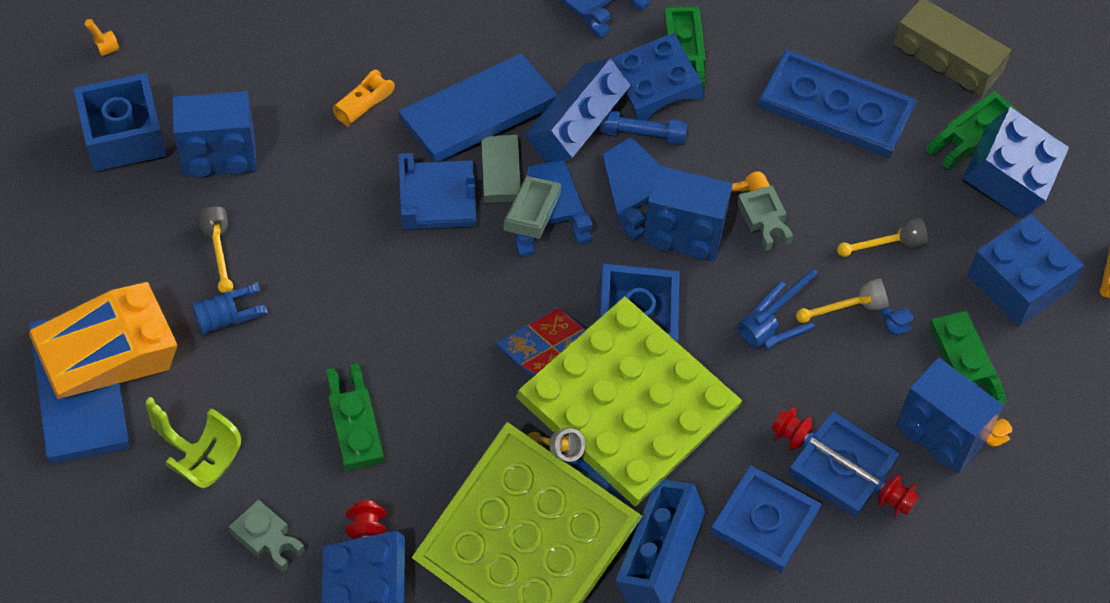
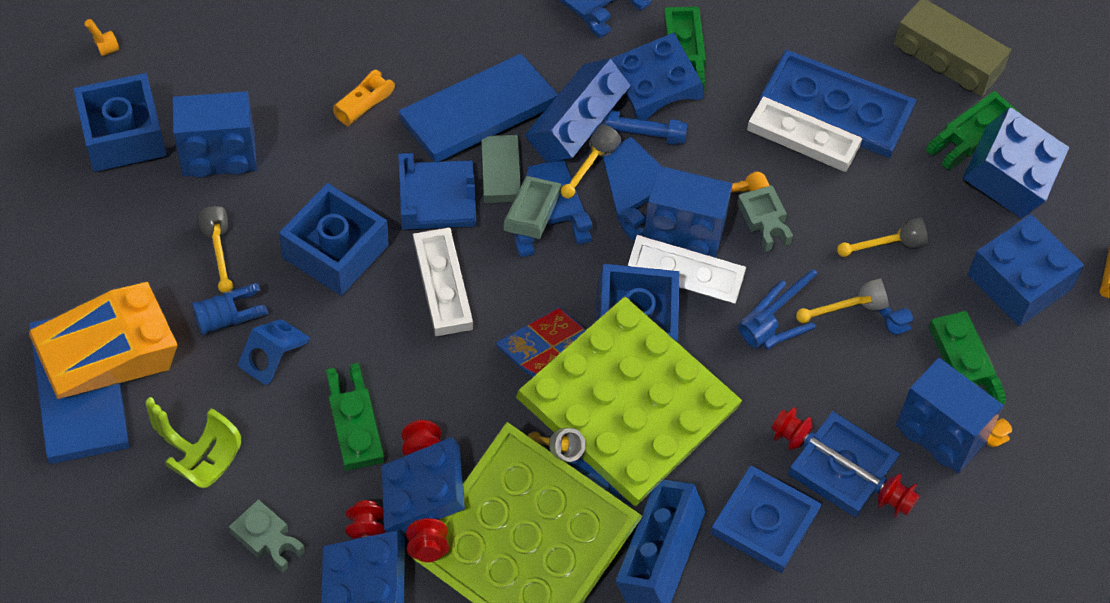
none -> blue bracket [238,319,310,385]
none -> blue brick [279,183,389,296]
none -> blue plate [382,419,465,563]
none -> white plate [413,227,473,337]
none -> hinge [561,124,621,199]
none -> white plate [628,235,746,304]
none -> white plate [747,96,862,172]

